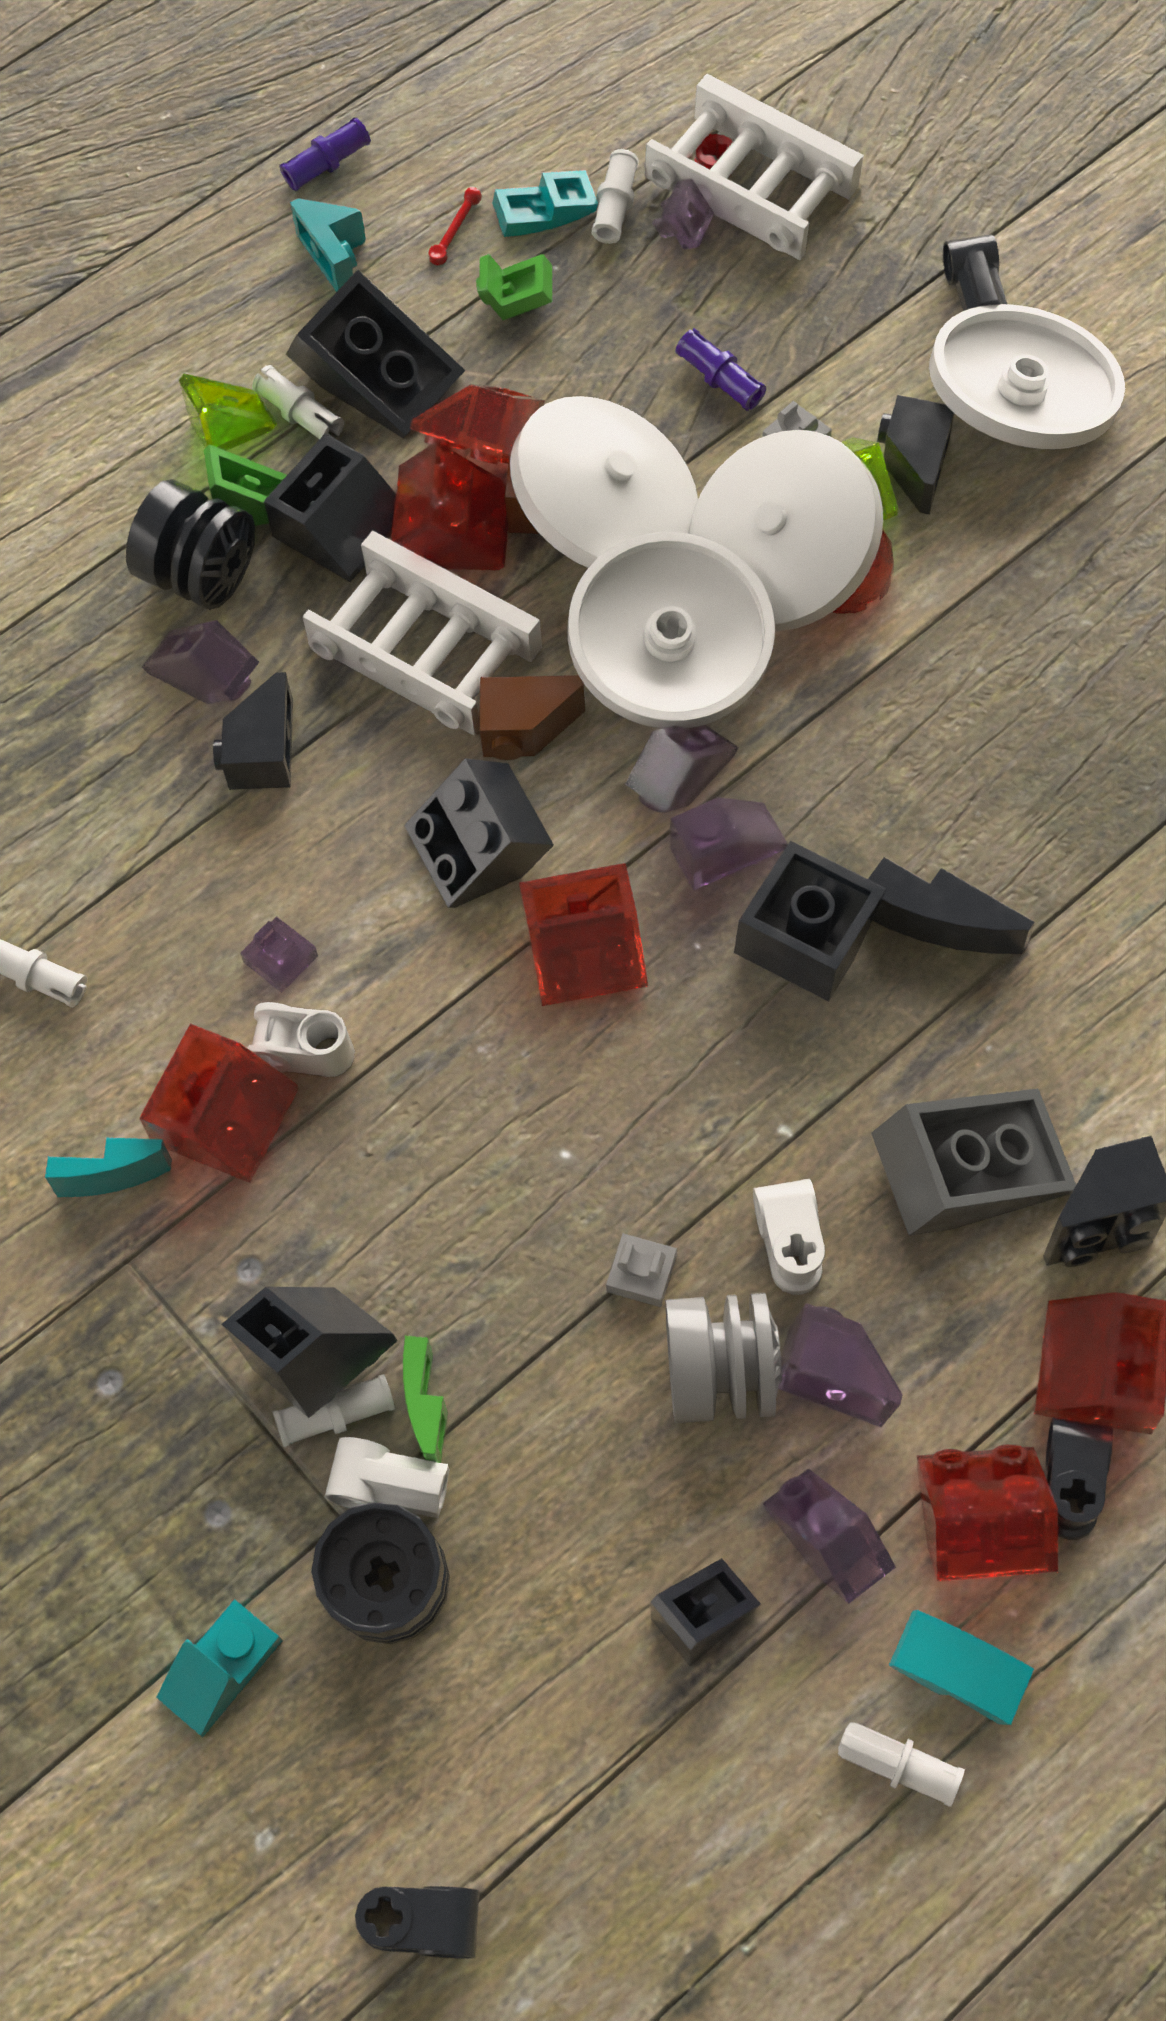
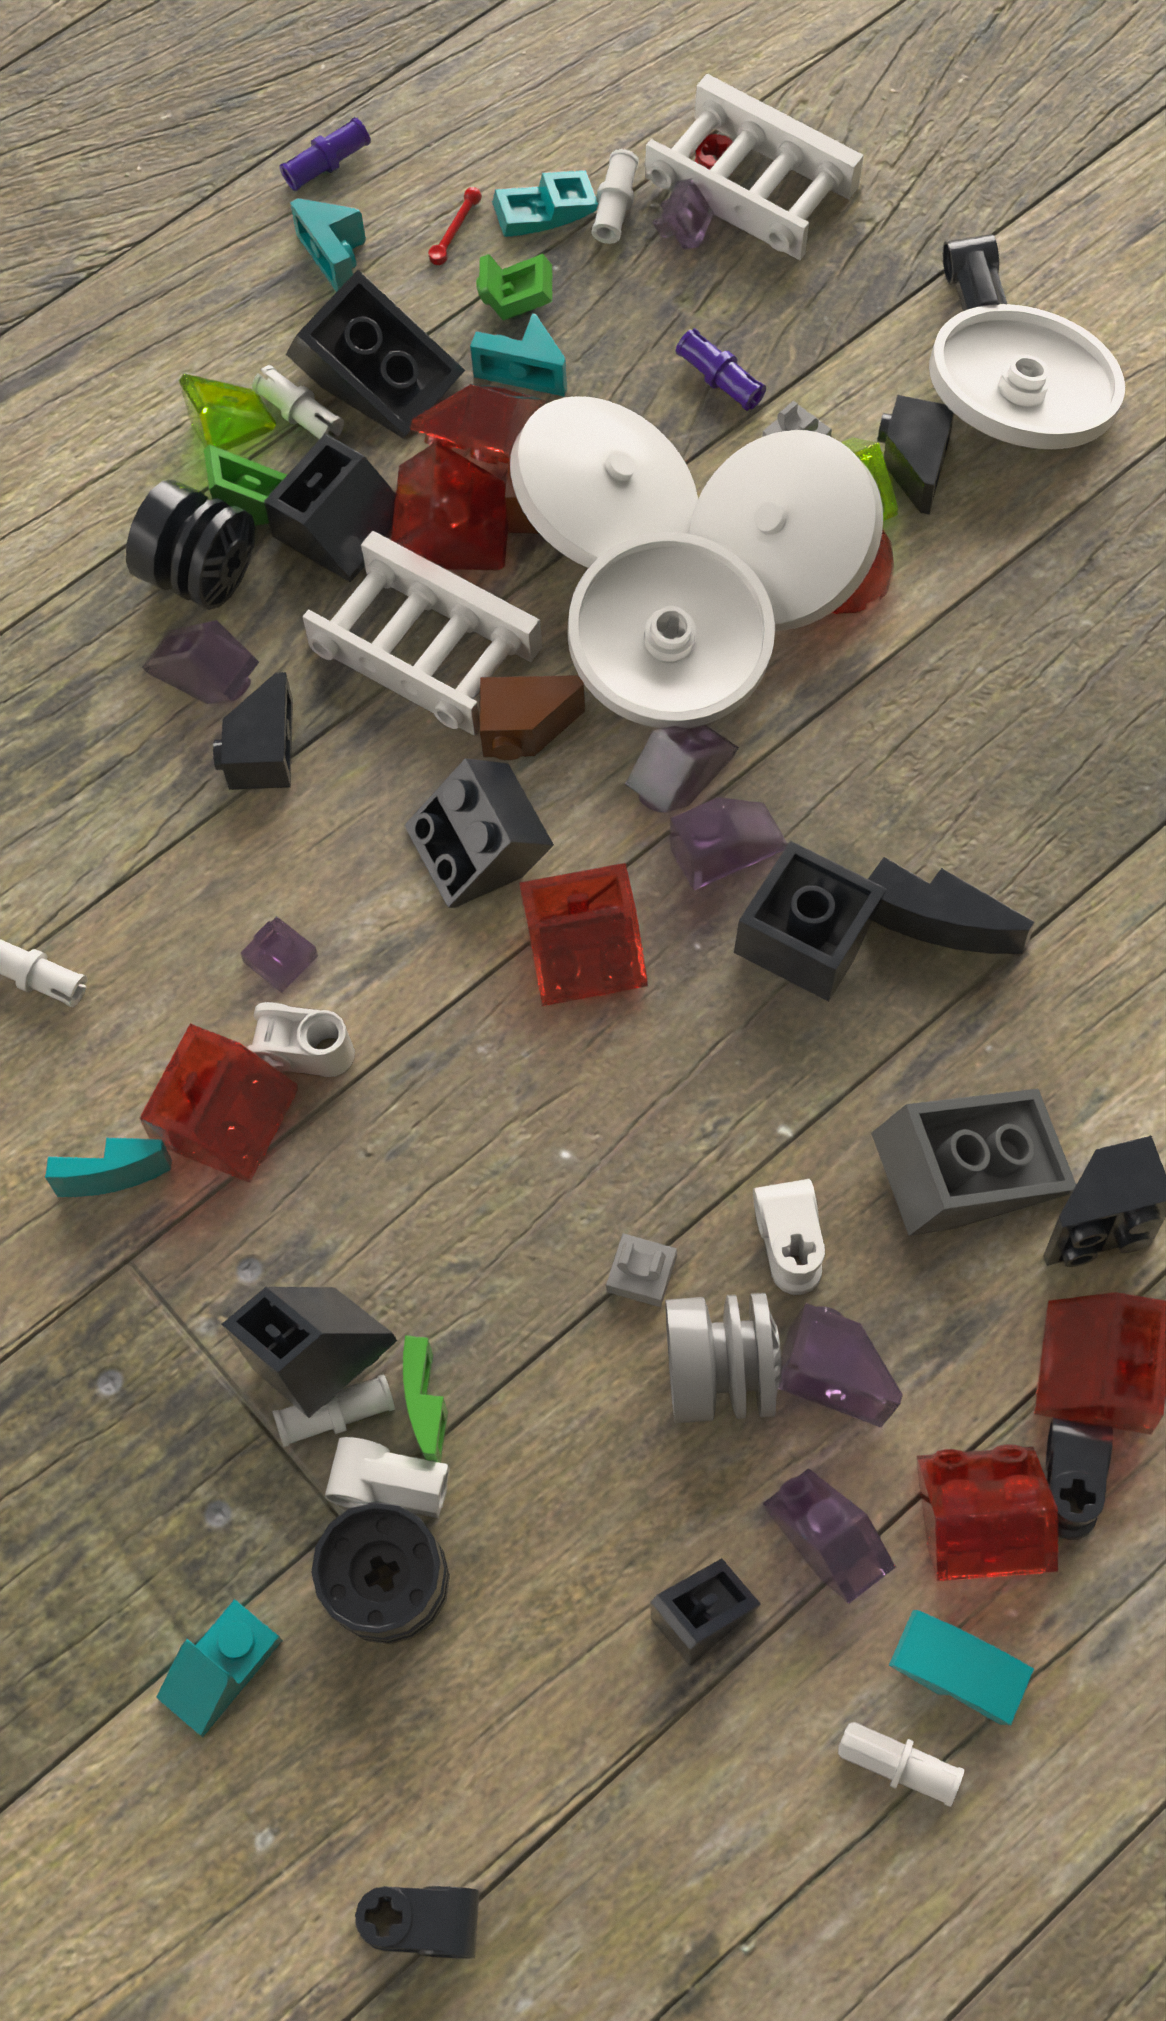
none -> teal slope [470,313,567,397]

